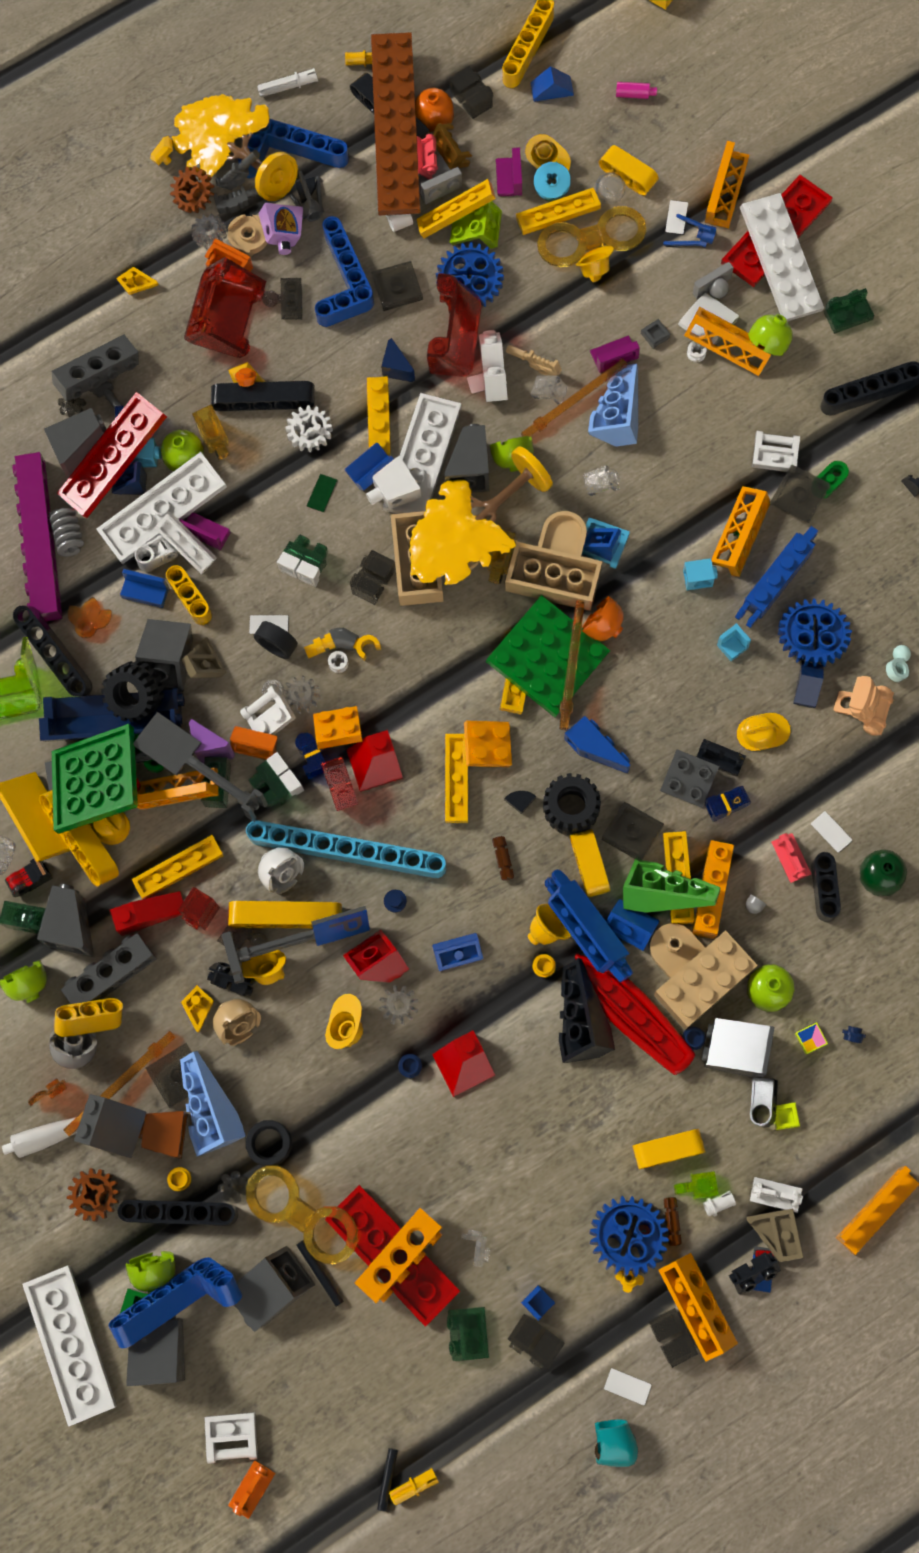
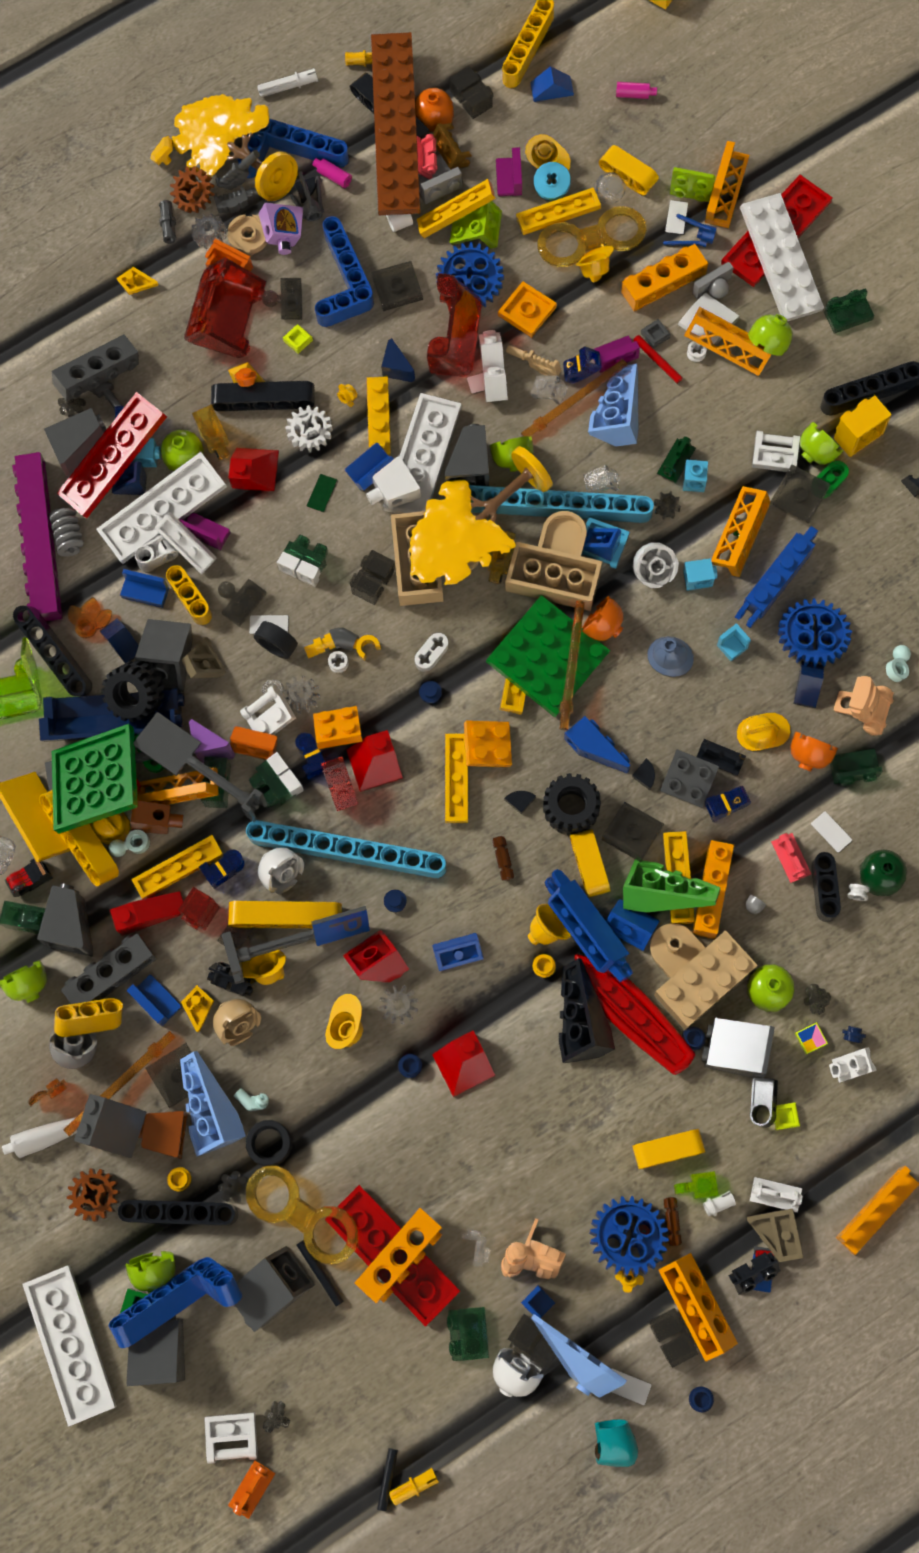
none -> dark blue slope [100,618,139,663]
none -> light aqua plate [108,830,150,857]
none -> blue panel [126,975,182,1026]
none -> dark orange torso [131,800,184,834]
none -> dark grey pin [159,200,177,244]
none -> clear blue leg [199,849,245,889]
none -> clear smoke plate [218,579,266,627]
none -> red slope [228,448,279,491]
none -> light aqua arm [234,1088,269,1111]
none -> clear smoke plant [263,1401,290,1433]
none -> neon yellow tile [283,324,313,354]
none -> dark pink cylinder [312,158,352,188]
none -> yellow plate [337,384,357,407]
none -> white beam [415,633,449,672]
none -> dark blue plate [419,681,442,703]
none -> medium azure beam [469,485,654,523]
none -> white cylinder [493,1348,543,1397]
none -> light orange plate [498,281,557,338]
none -> light nougat piece [501,1218,566,1280]
none -> light blue wedge [531,1314,627,1398]
none -> clear blue leg [563,346,602,383]
none -> light orange brick [621,244,708,312]
none -> black tile [632,758,655,790]
none -> red bar [633,335,683,384]
none -> white cylinder [633,542,679,588]
none -> sand blue hat [647,636,694,677]
none -> clear smoke gear [654,491,681,520]
none -> dark green hinge [657,436,696,483]
none -> lime bracket [670,167,716,202]
none -> medium azure brick [683,460,708,492]
none -> dark blue plate [689,1386,714,1413]
none -> orange cylinder [790,732,838,772]
none -> lime cylinder [800,422,843,465]
none -> clear smoke plant [804,984,831,1015]
none -> white hips [829,1047,877,1083]
none -> clear green bracket [830,749,883,786]
none -> yellow brick [834,396,892,457]
none -> white bush [847,884,870,901]

